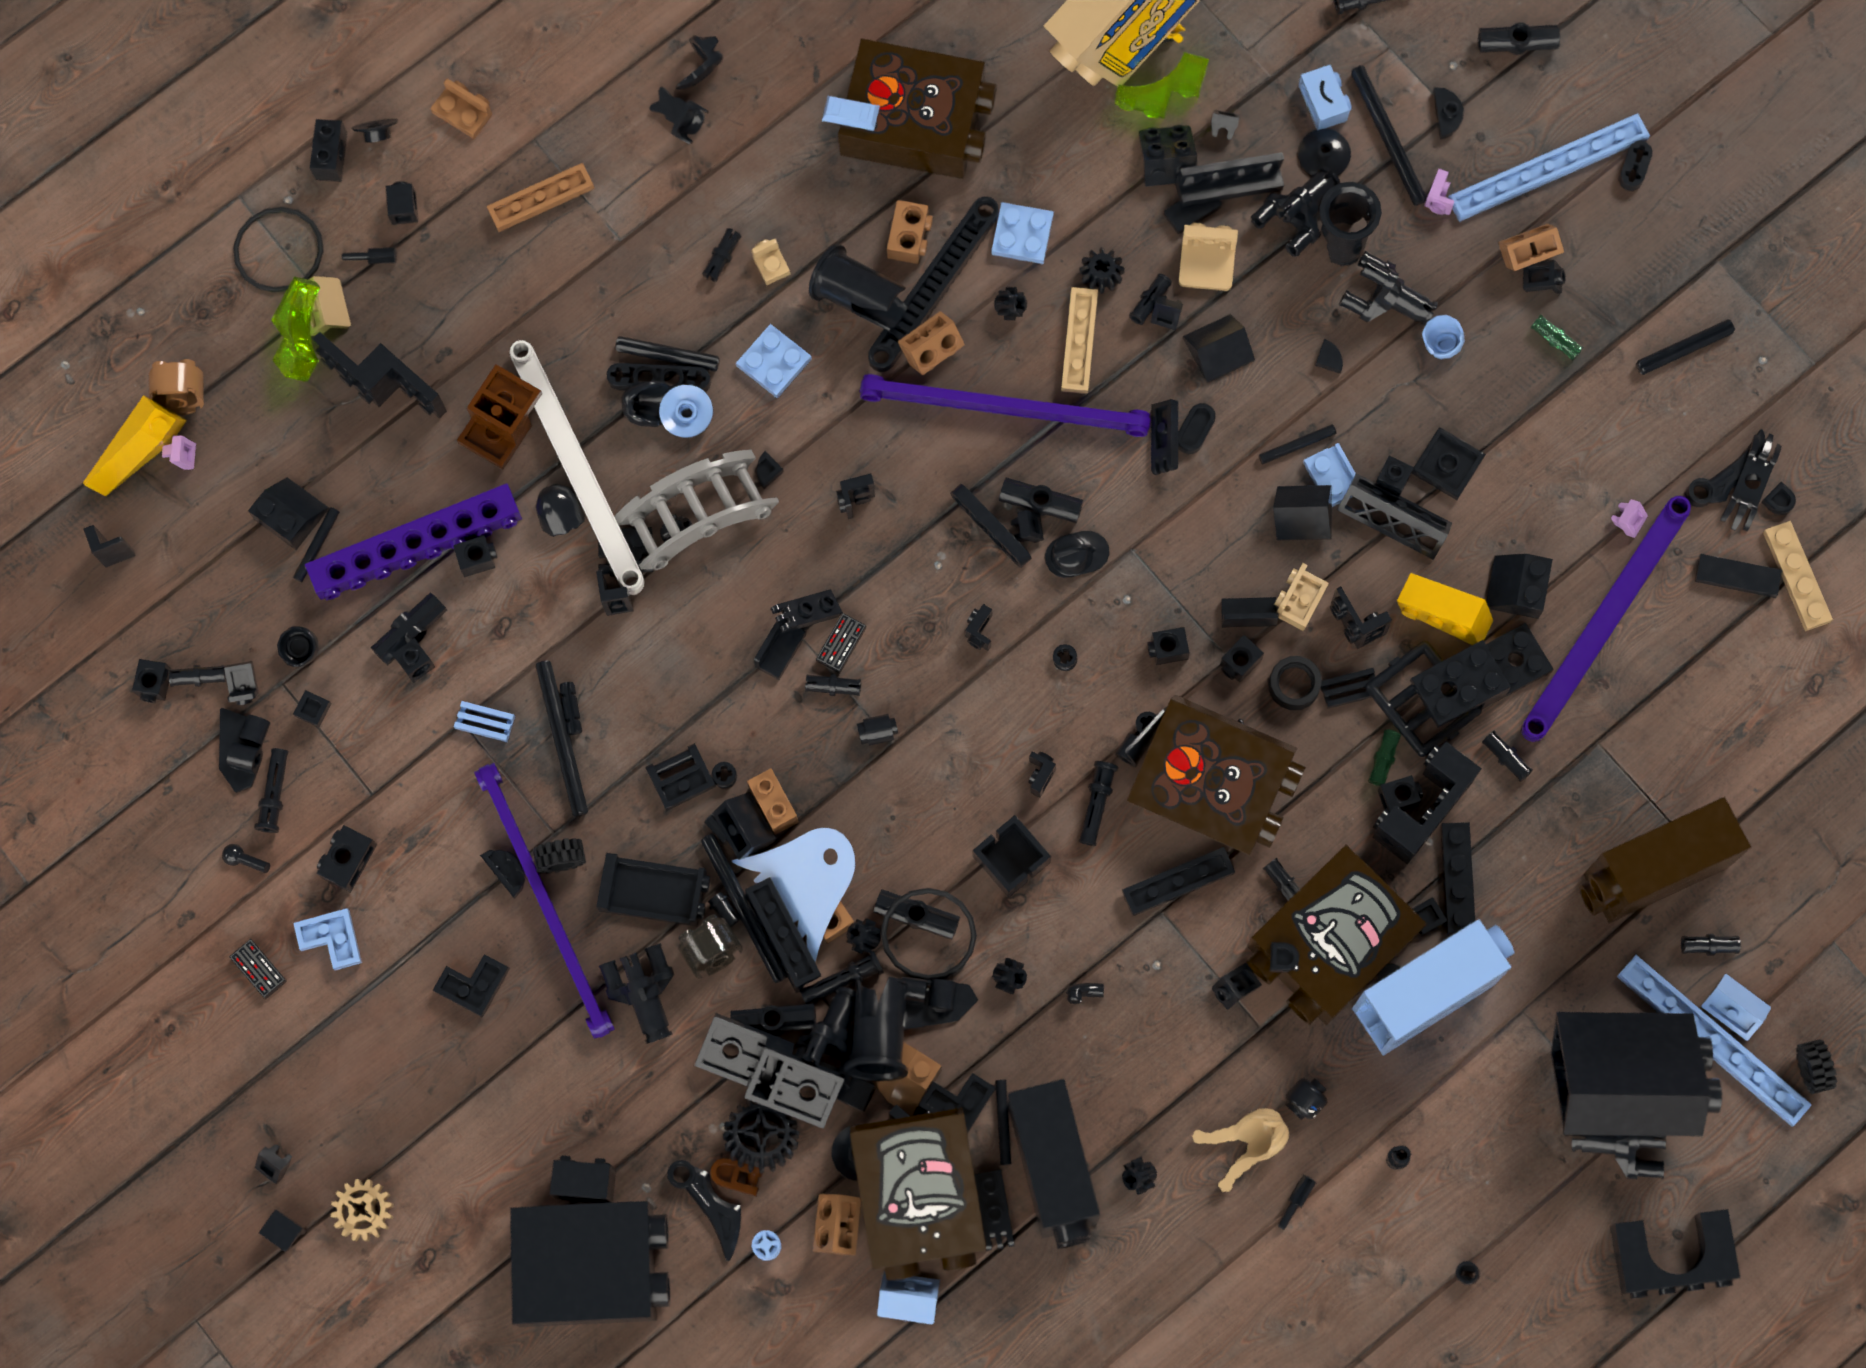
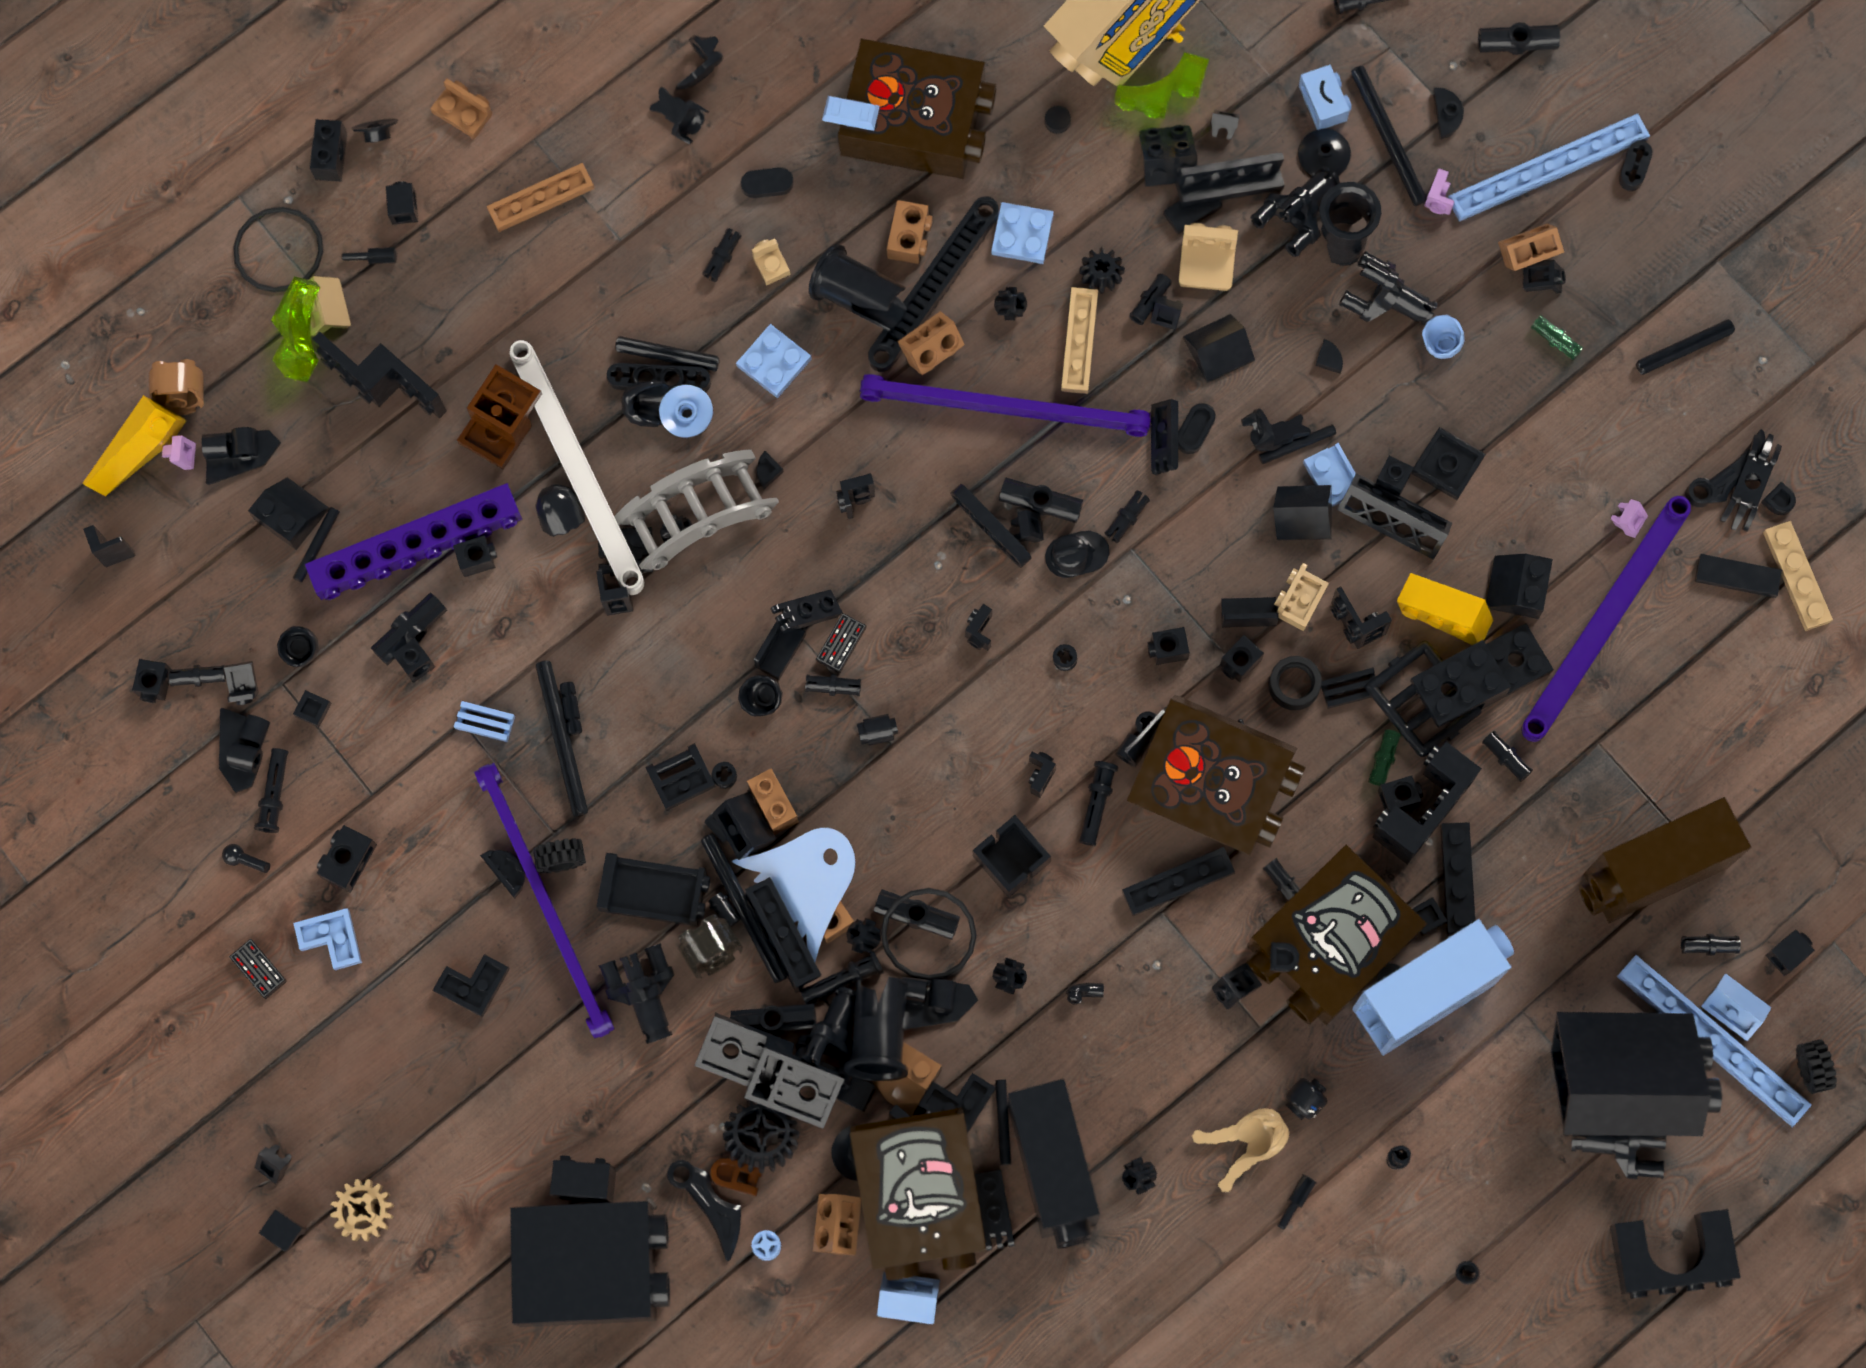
none -> black panel [201,427,281,485]
none -> black hair [738,675,783,717]
none -> black tile [741,167,794,198]
none -> black tile [1045,106,1071,134]
none -> black pin [1104,490,1150,543]
none -> black hair [1241,408,1311,452]
none -> black brick [1765,929,1815,976]

